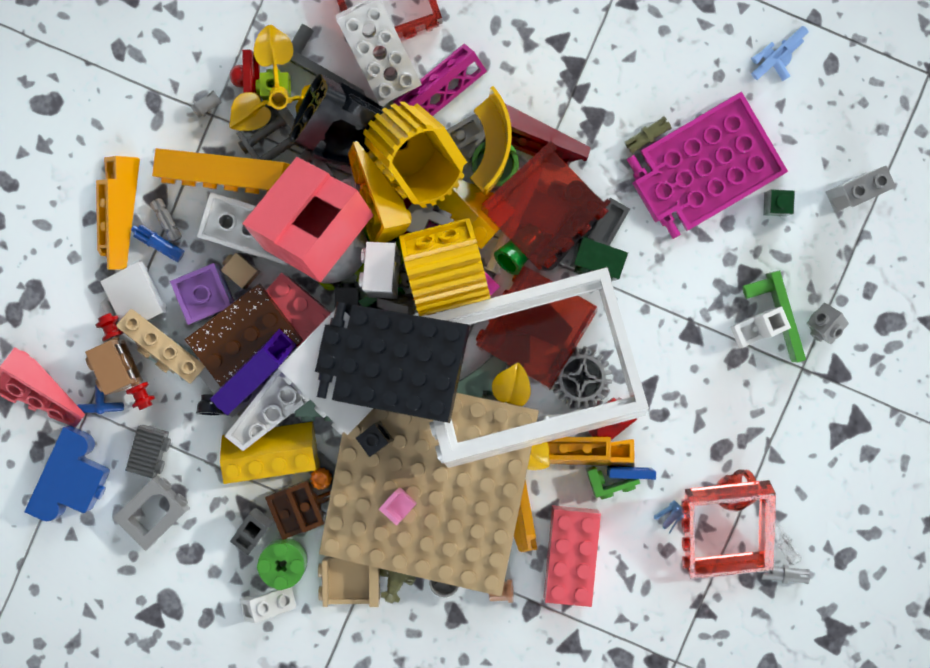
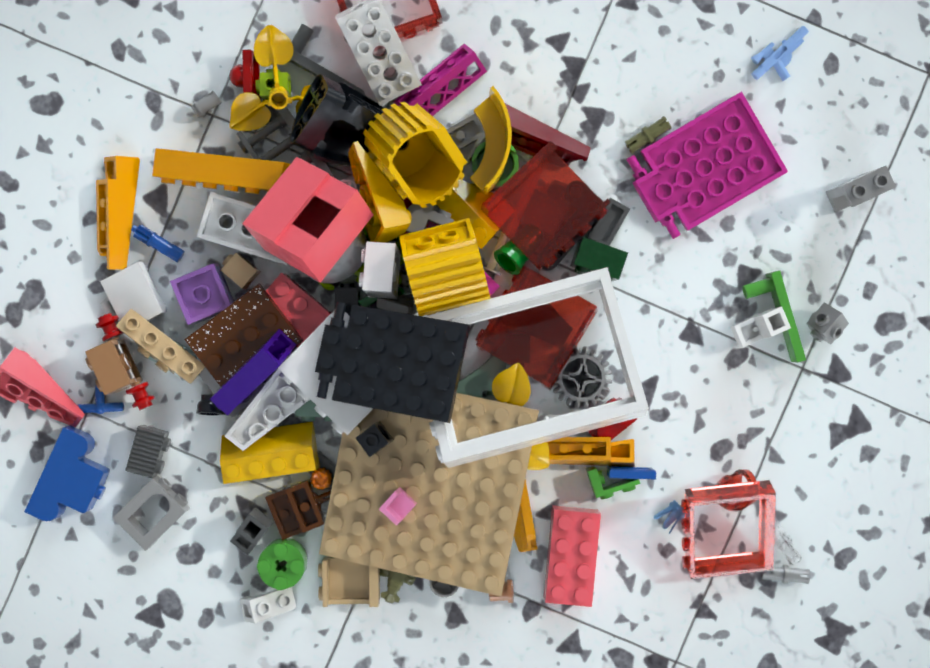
light grey axle [150,198,182,242] -> none
dark green brick [763,189,795,216] -> none

